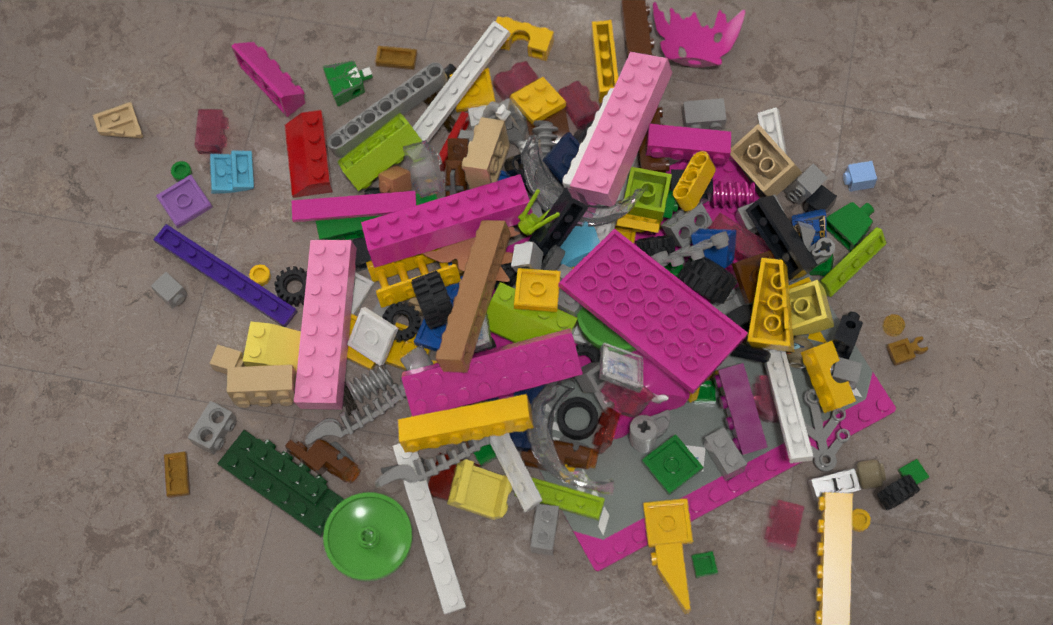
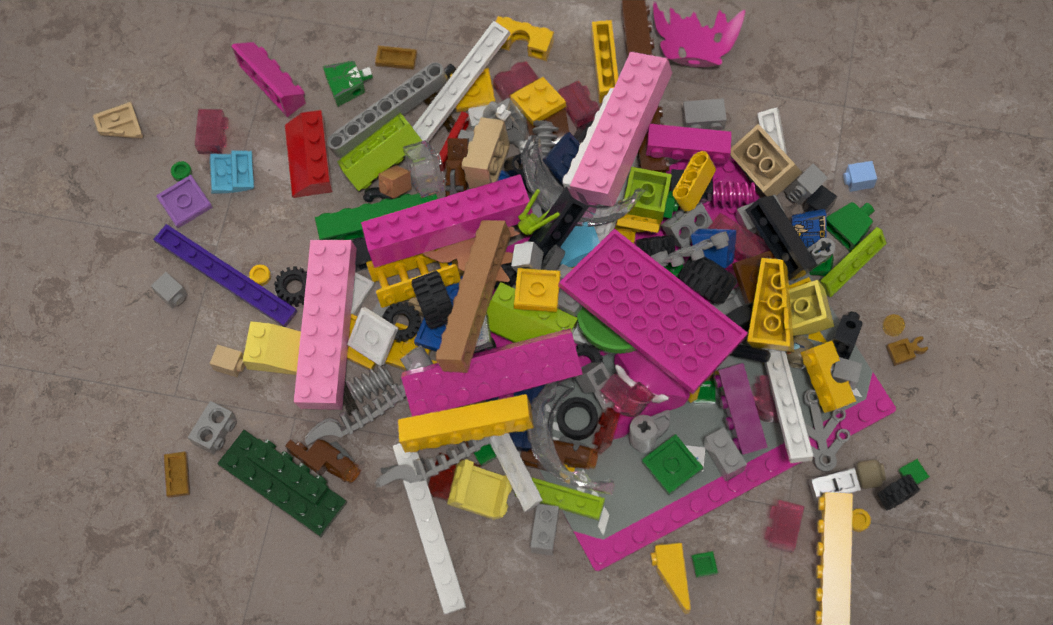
tan brick [227,365,297,408] -> none
dark pink tile [291,191,416,222] -> none
bright green dish [323,492,413,582] -> none
clear tile [600,343,643,393] -> none
yellow plate [643,498,693,548] -> none
light grey slope [797,221,816,249] -> none

